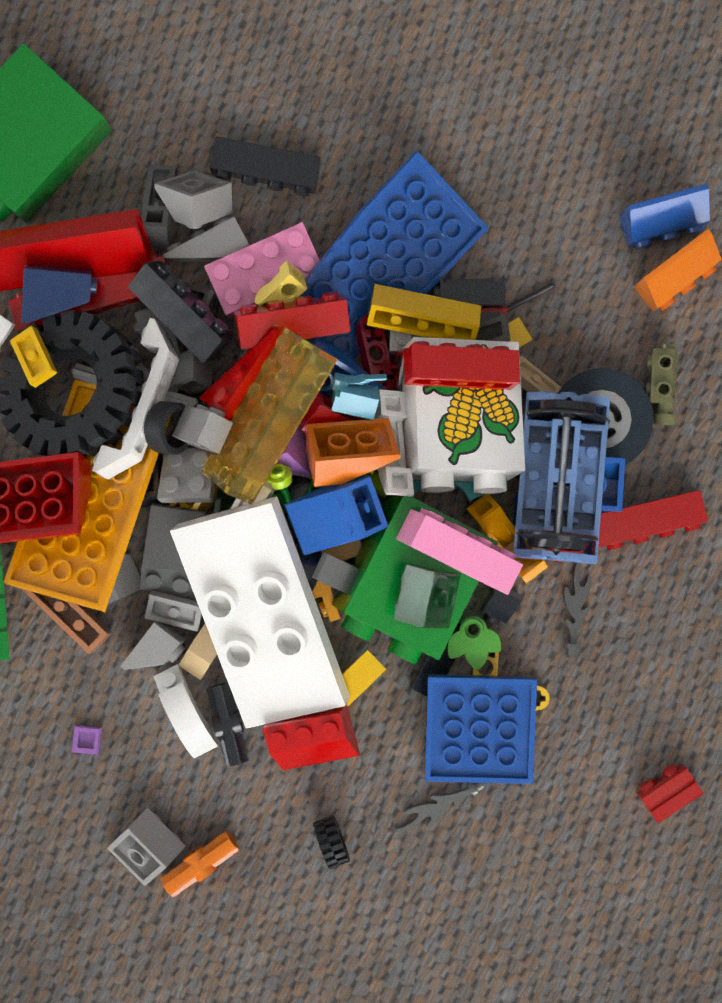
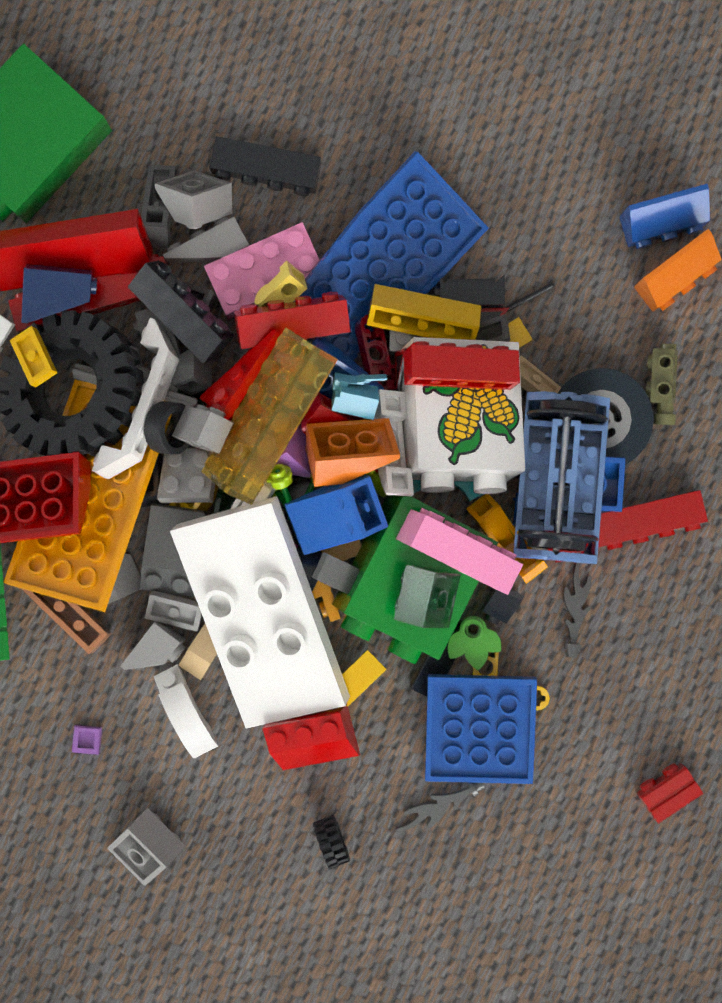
orange piece [160,830,240,897] -> none
black piece [206,682,249,767] -> none

